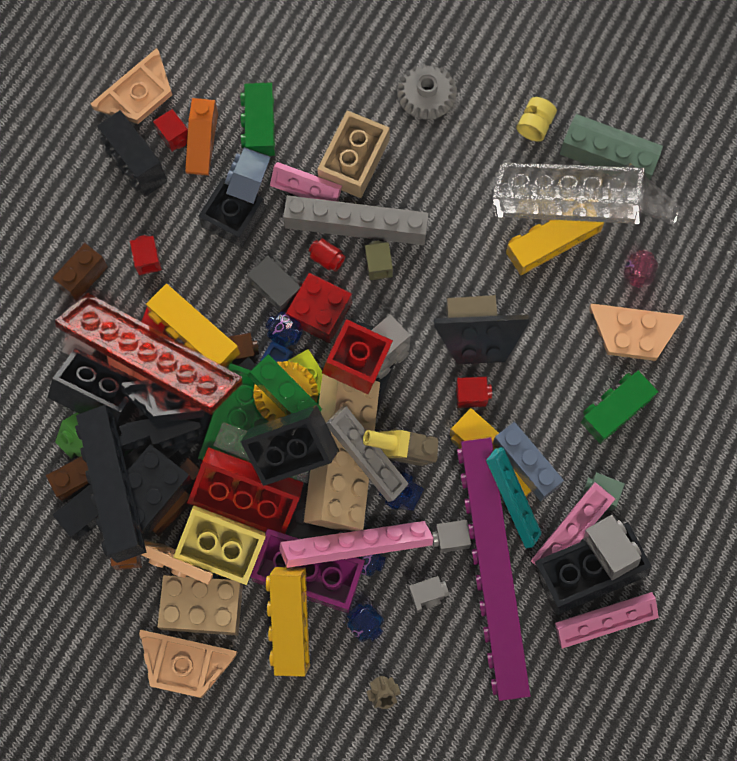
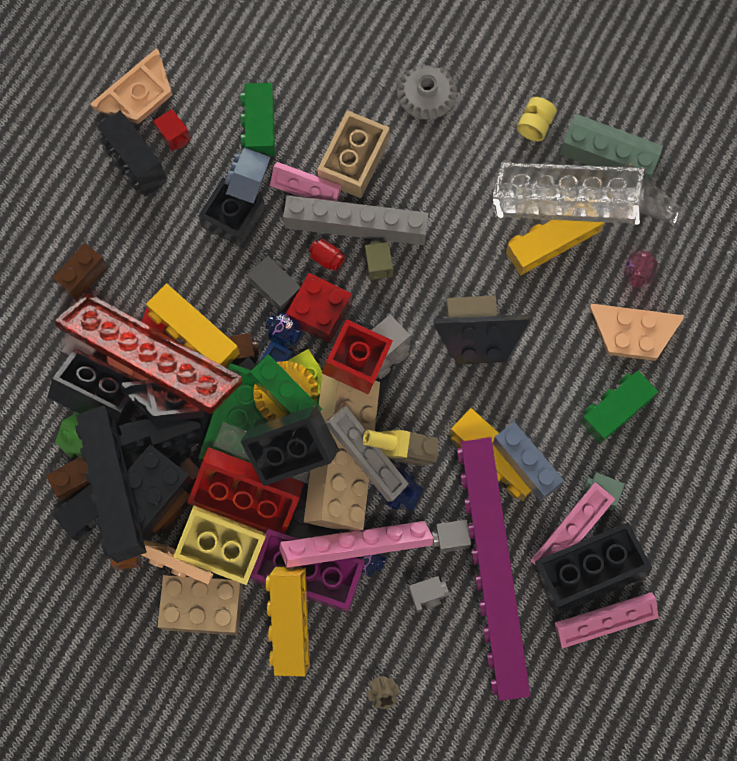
red brick [130,235,162,275] -> none
light nougat wing [139,630,238,698] -> none
orange slope [185,98,218,176] -> none
clear blue head [346,603,384,642] -> none
red brick [456,377,492,408] -> none
teal tile [486,447,542,548] -> none
light grey brick [584,515,641,580] -> none

